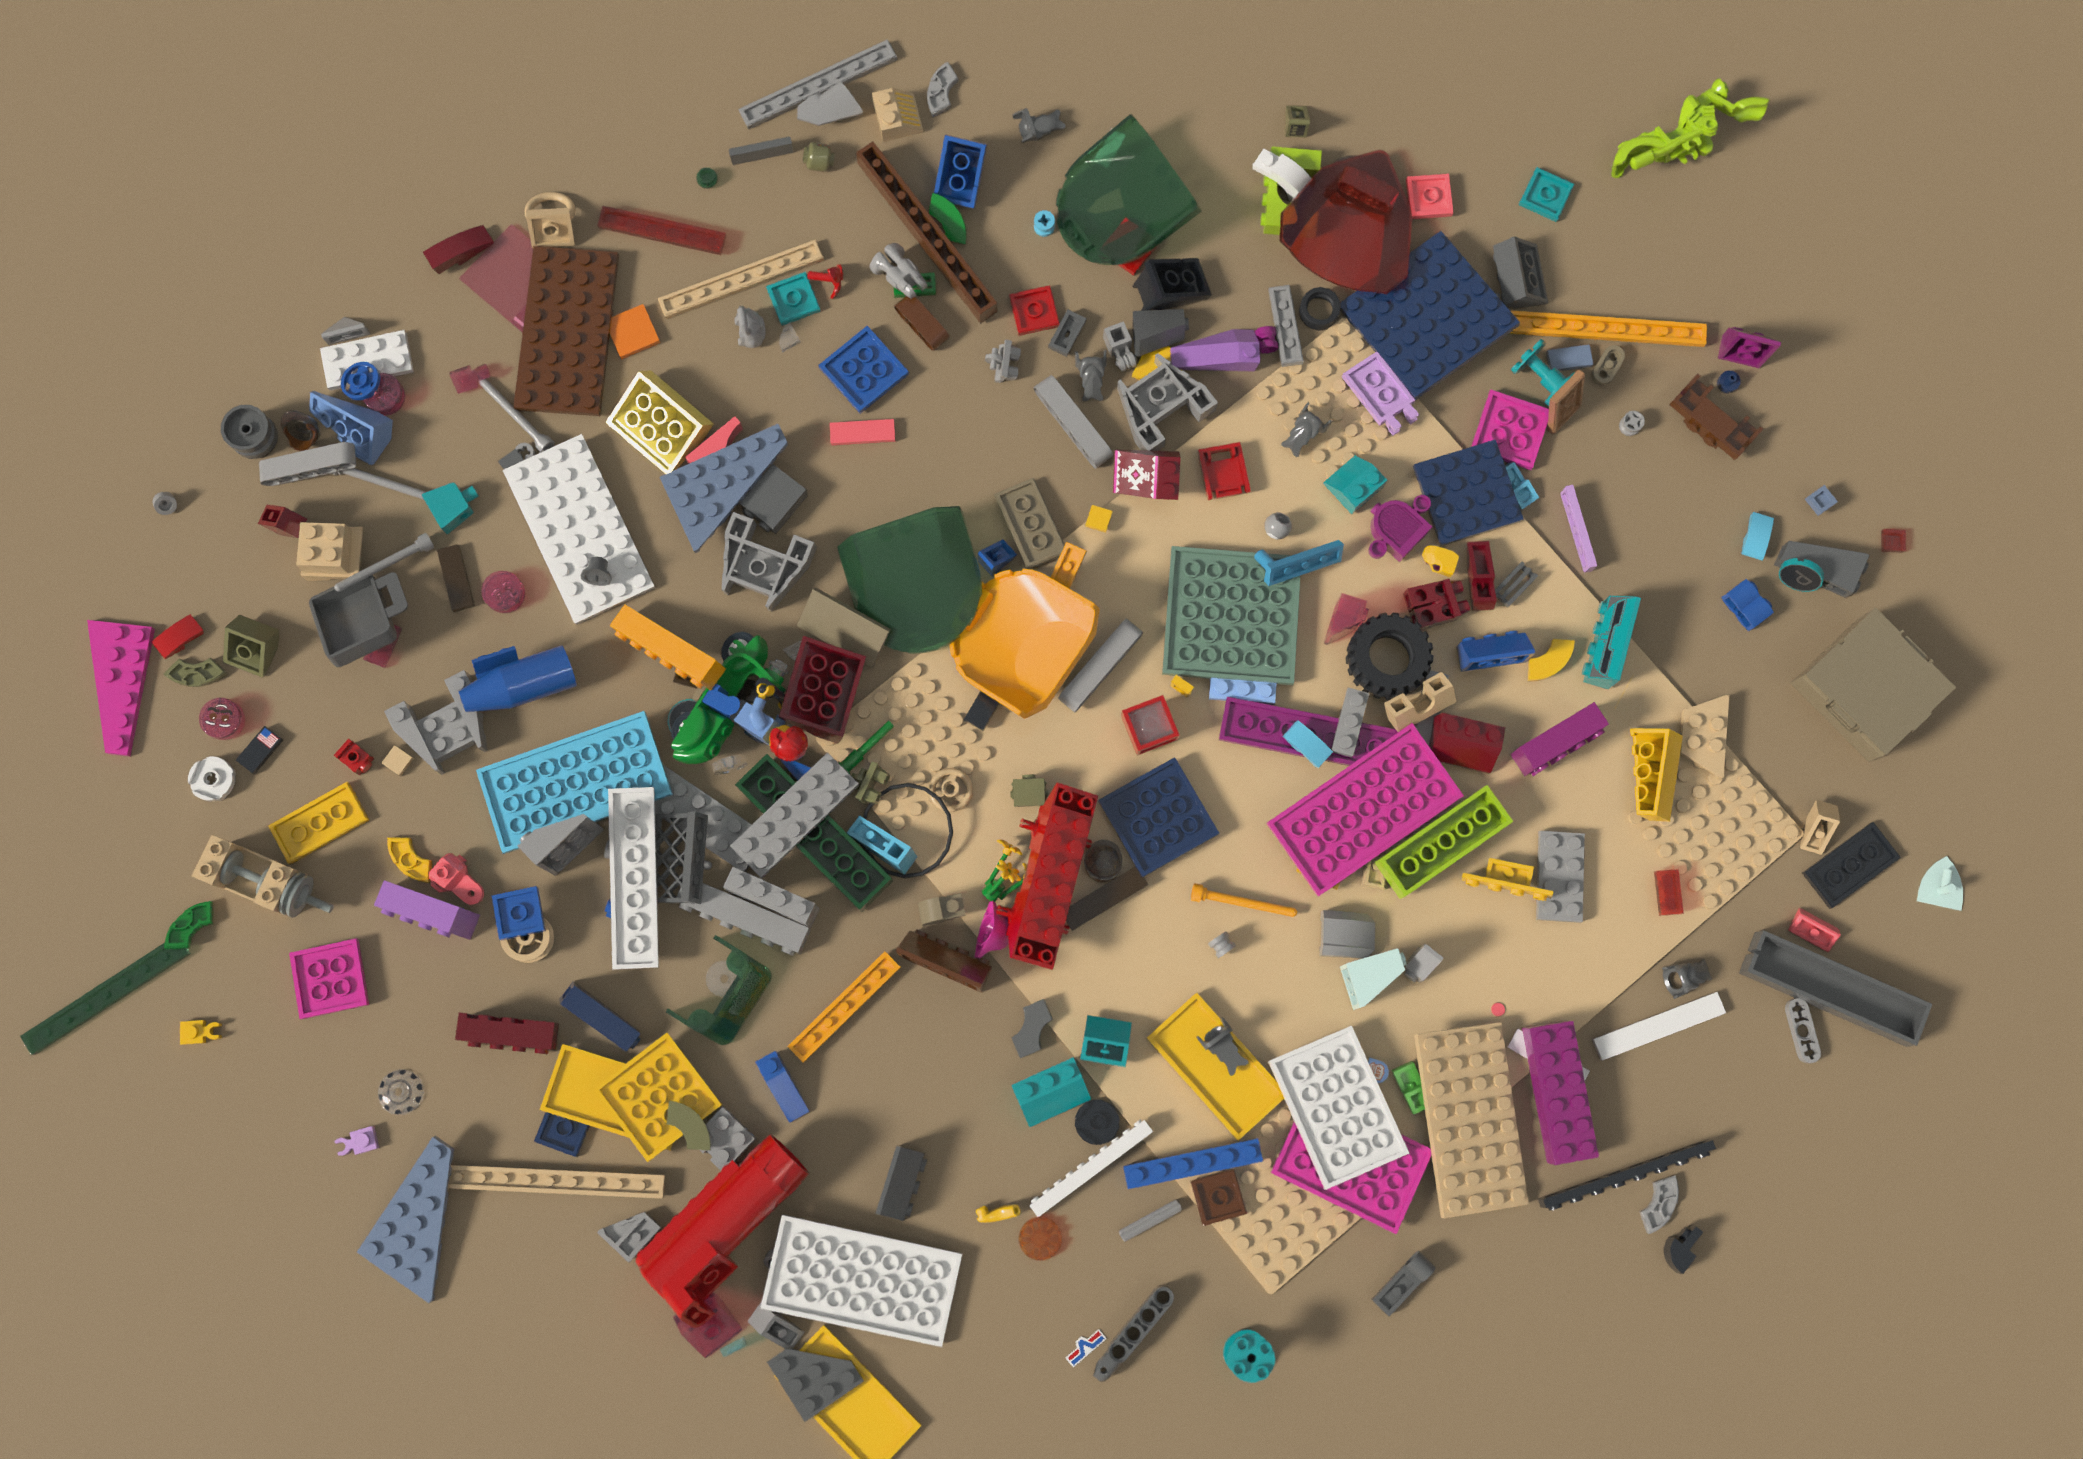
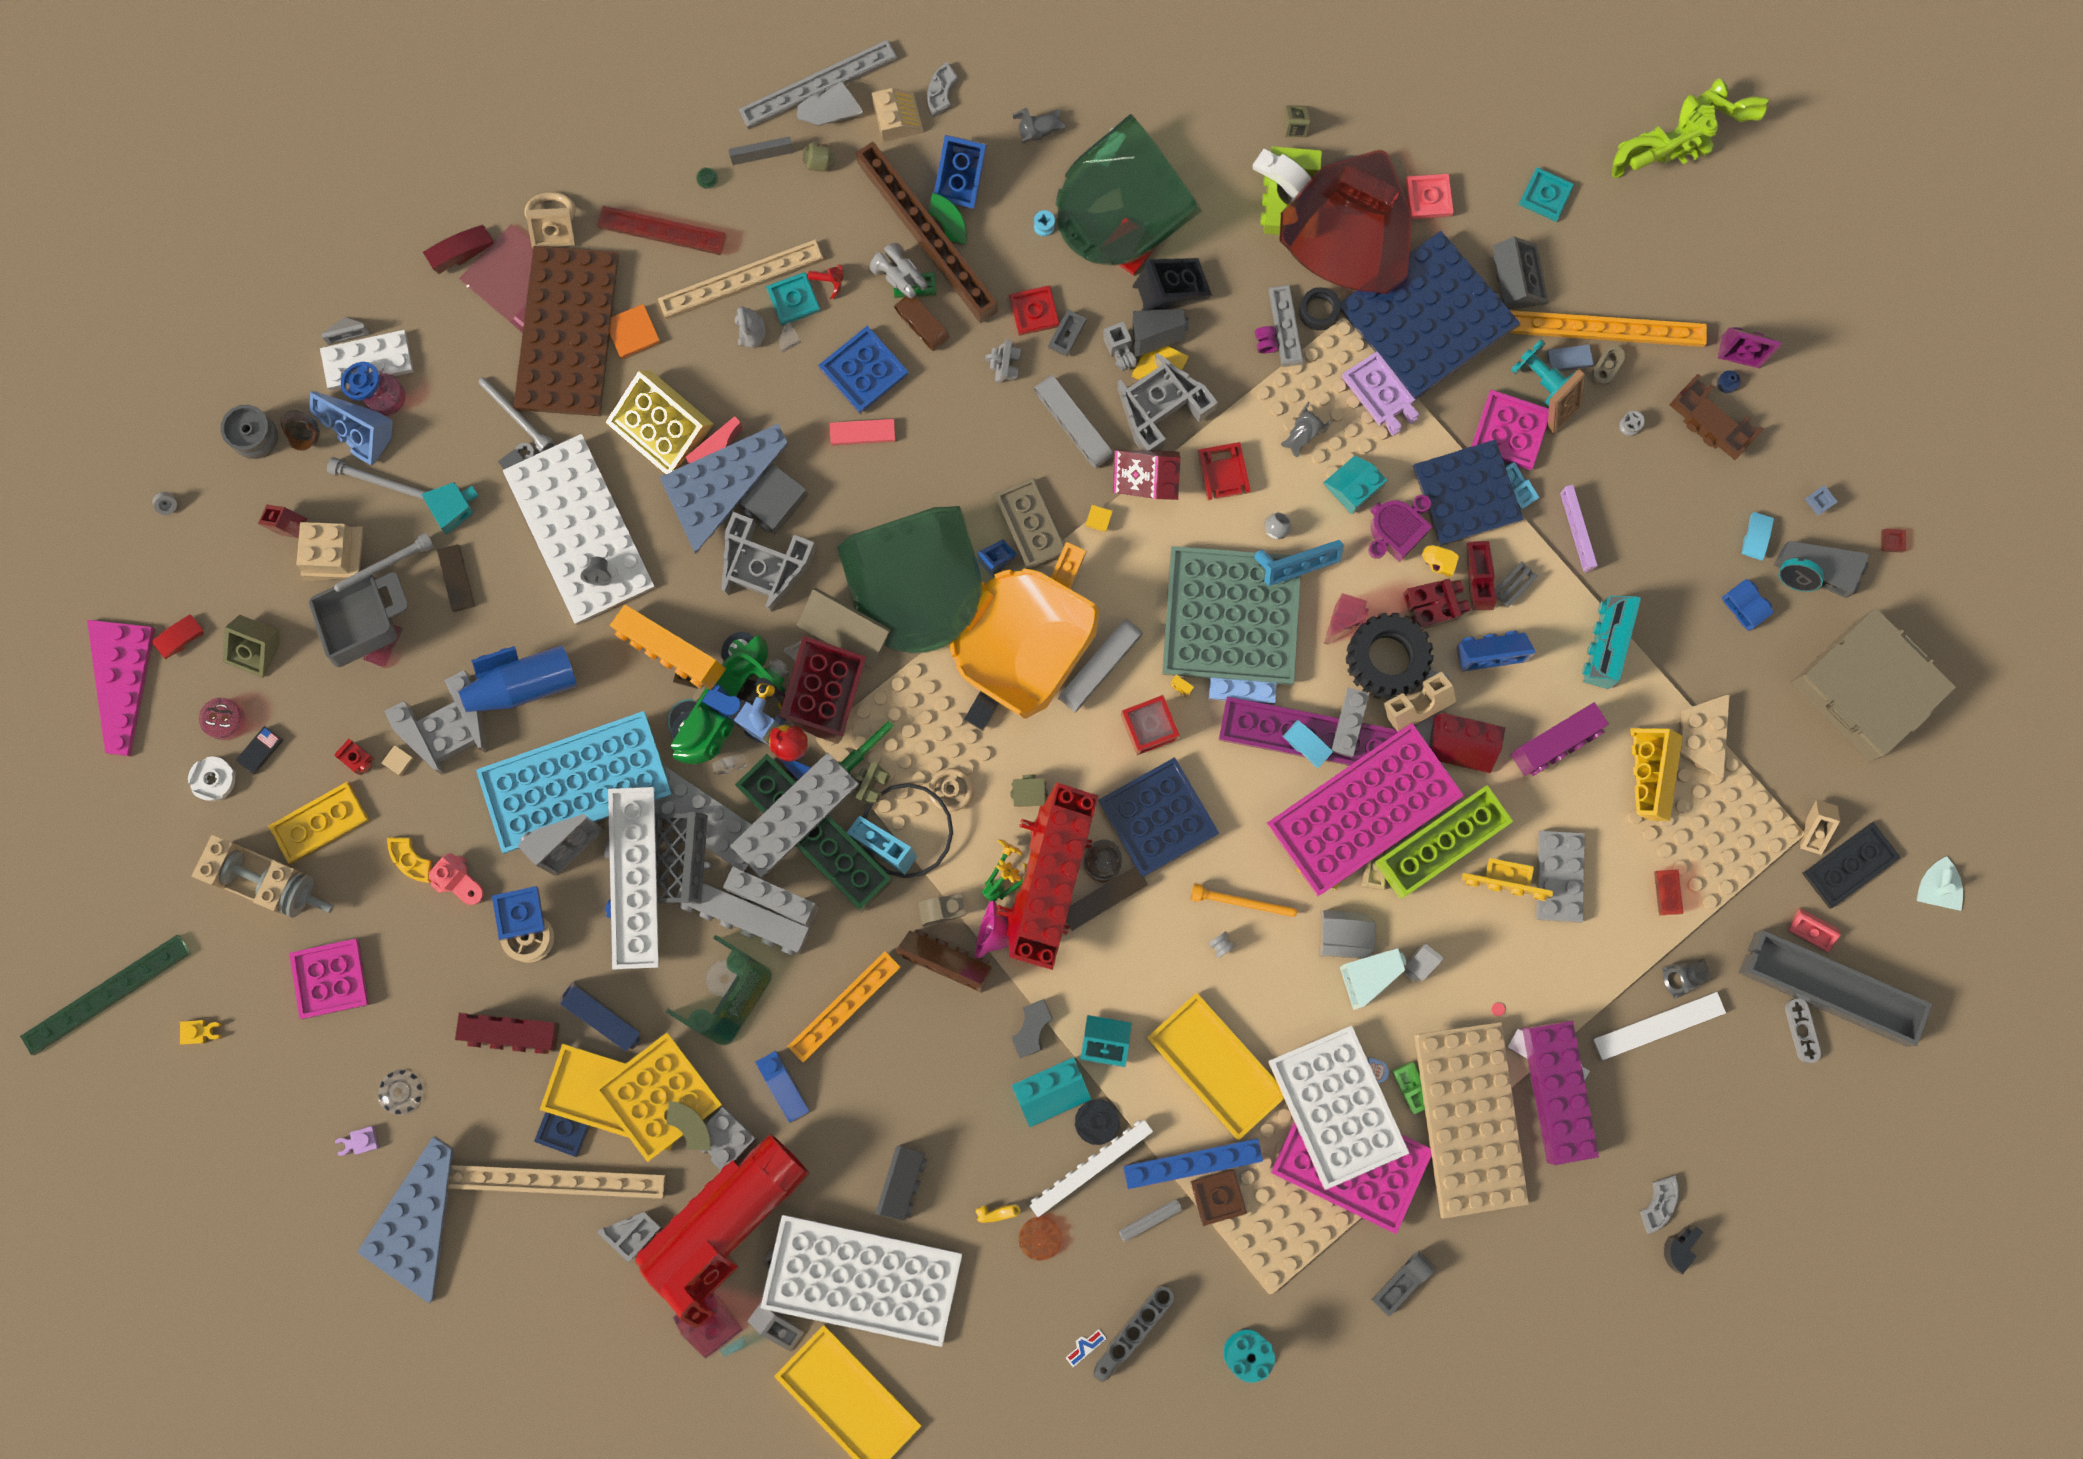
olive tile [163,658,228,687] -> none
green tile [164,901,213,950] -> none
light grey beam [259,442,356,486] -> none
medium lavender wedge [374,880,480,940] -> none
clear pink plate [449,364,490,394] -> none
clear pink head [482,571,525,614] -> none
dark grey plate [767,1348,864,1422] -> none
dark grey hair [1075,350,1107,402] -> none
medium lavender wedge [1170,329,1260,371] -> none
dark grey hair [1196,1017,1249,1076] -> none
yellow tile [1528,639,1575,681] -> none
black plate [1538,1140,1716,1211] -> none

